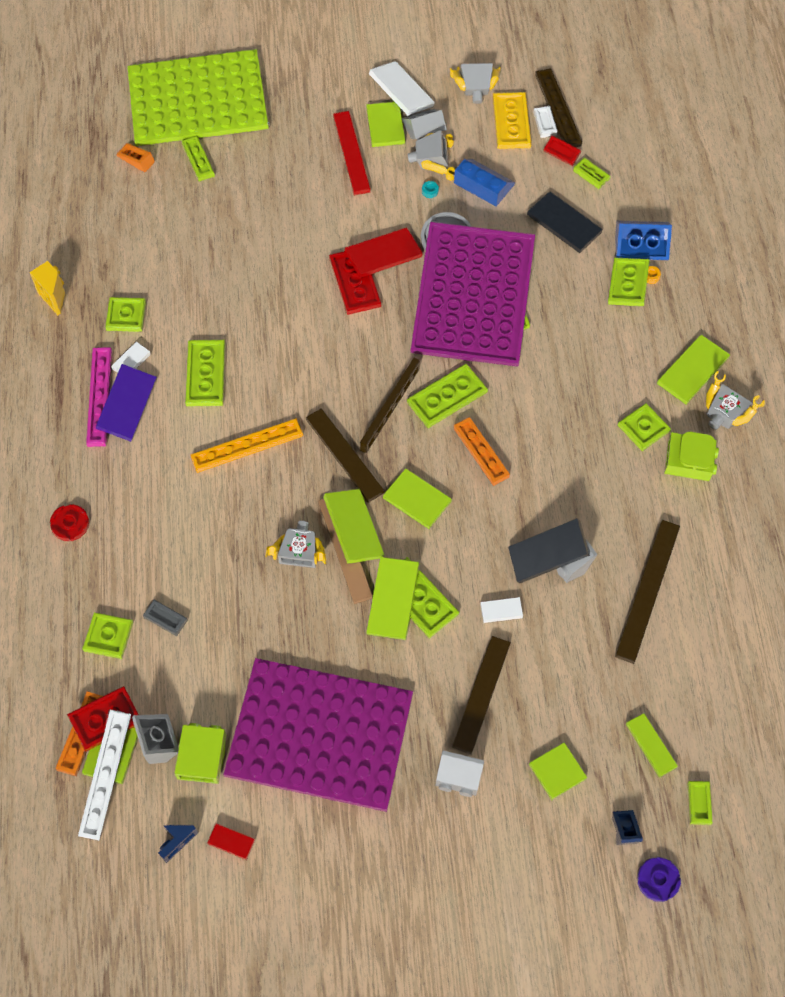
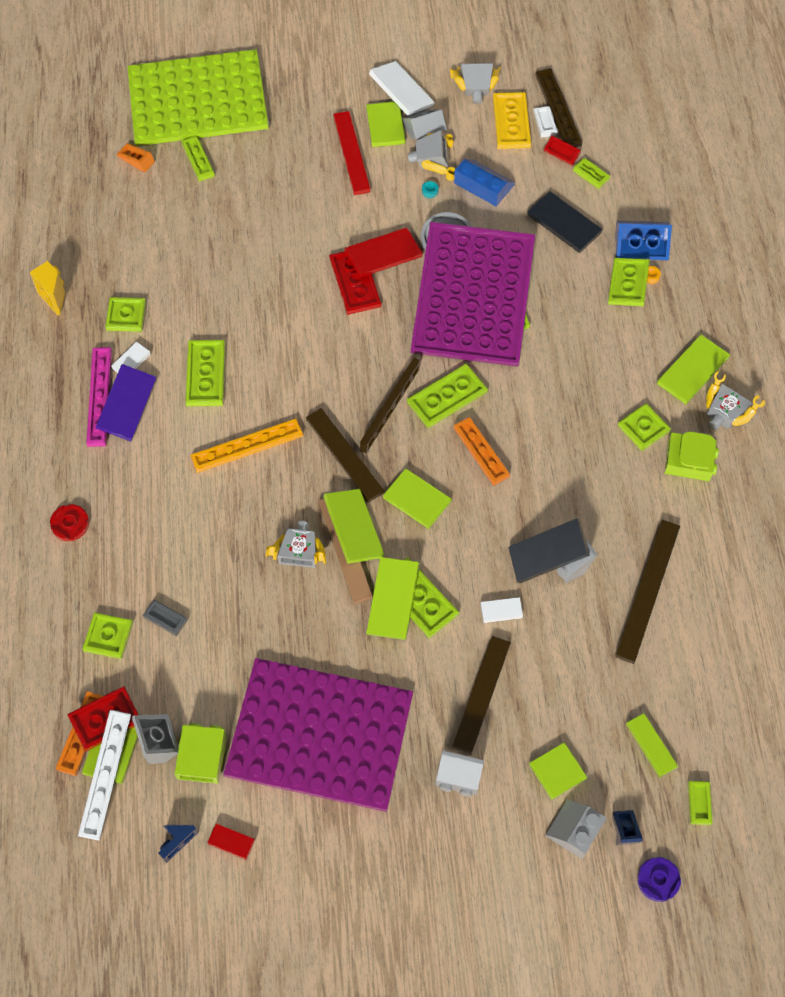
none -> light grey slope [546,800,606,859]

